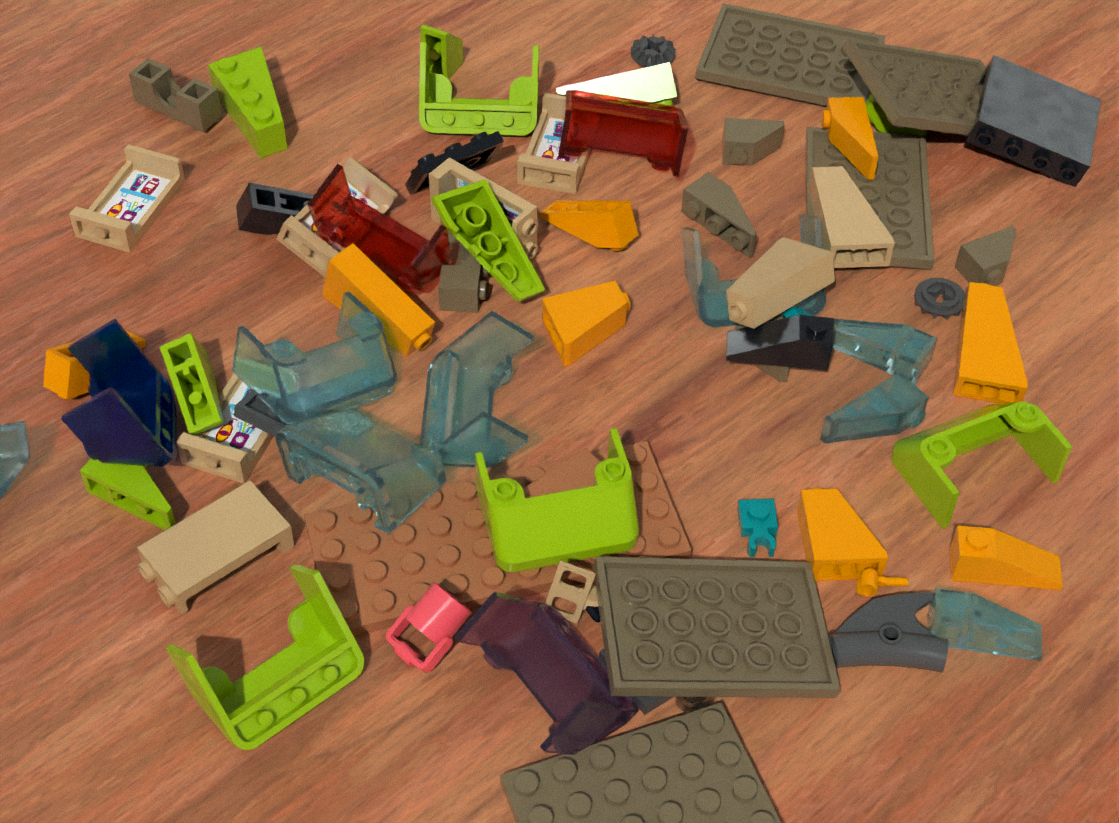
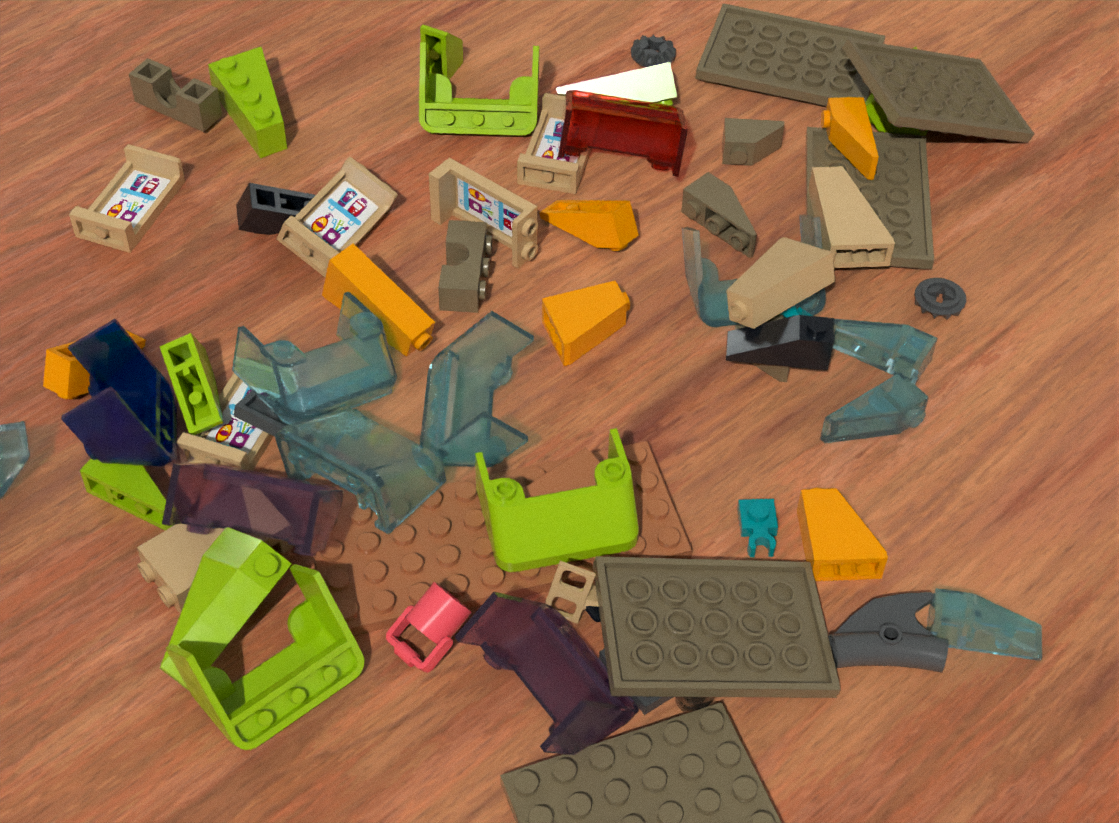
clear red windscreen [307,164,453,291] -> none
black plate [405,131,504,195] -> none
lime wedge [431,179,545,302] -> none
light orange hand [856,568,908,597] -> none
lime windscreen [891,402,1073,529] -> none
light orange slope [949,525,1063,590] -> none
light orange slope [953,282,1028,404] -> none
dark tan slope [955,226,1017,286] -> none
panel [966,55,1101,187] -> none
none -> lime wedge [160,527,292,691]
none -> windscreen [162,462,345,556]

